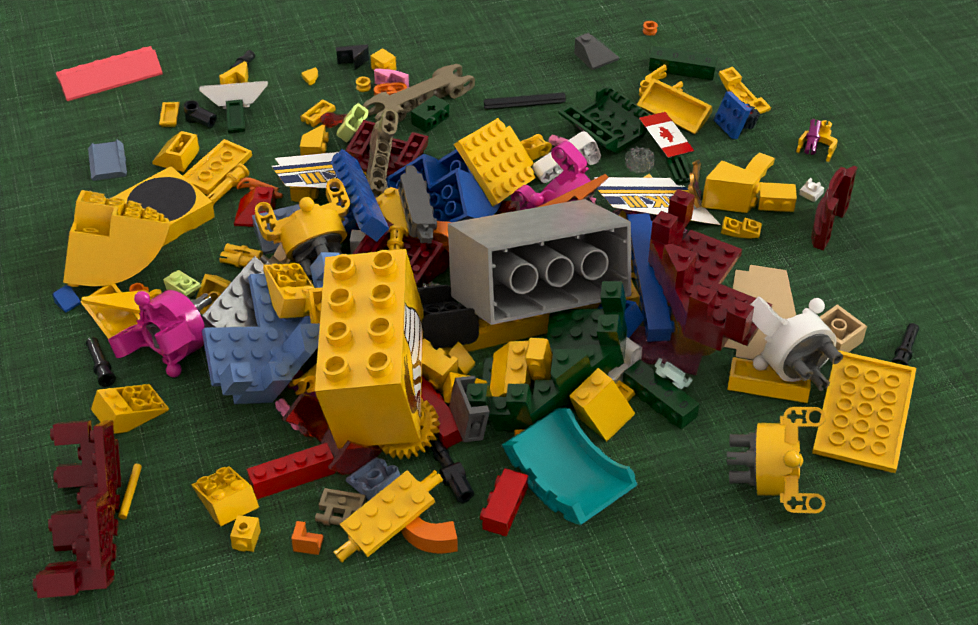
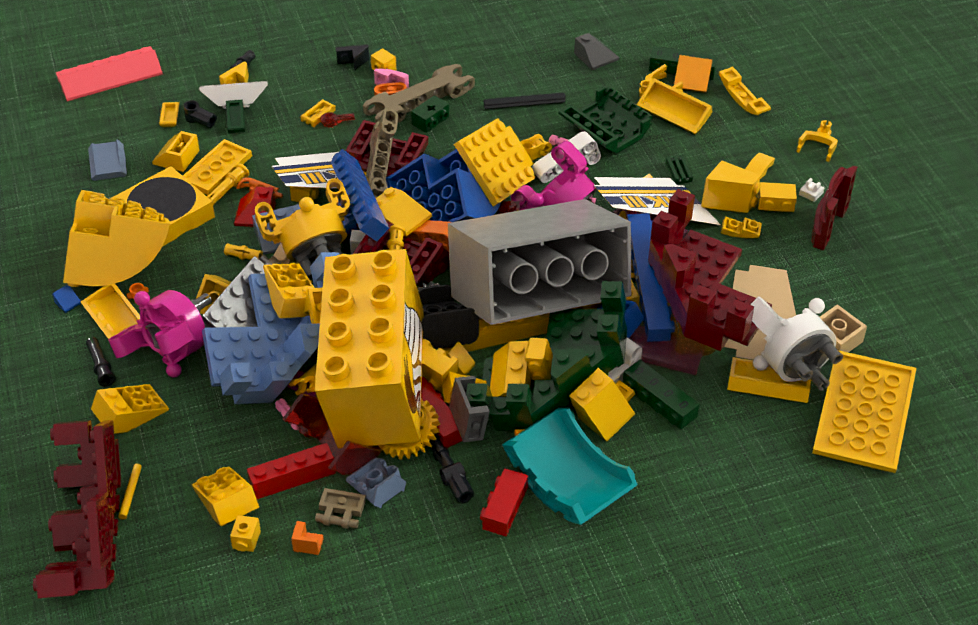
yellow flag [81,289,162,314] -> none
yellowish green slope [163,270,201,298] -> none
yellow pin [220,251,253,268] -> none
yellow slope [300,125,329,156] -> none
yellow tile [301,67,318,86] -> none
yellow plate [334,470,443,563] -> none
yellowish green brick [337,103,368,142] -> none
yellow bush [356,77,371,92] -> none
dark grey hinge [398,165,437,243] -> none
orange arch [401,516,458,553] -> none
orange slope [539,174,609,207] -> none
clear gear [625,146,655,174] -> none
sticker [639,112,694,157] -> none
orange bush [643,21,658,36] -> none
light aqua plate [654,358,692,389] -> none
pearl gold piece [688,160,702,208] -> none
blue plate [714,92,760,139] -> none
yellow piece [727,407,826,513] -> none
magenta pin [805,119,821,155] -> none
black pin [891,323,919,366] -> none
none -> light orange tile [674,55,712,93]

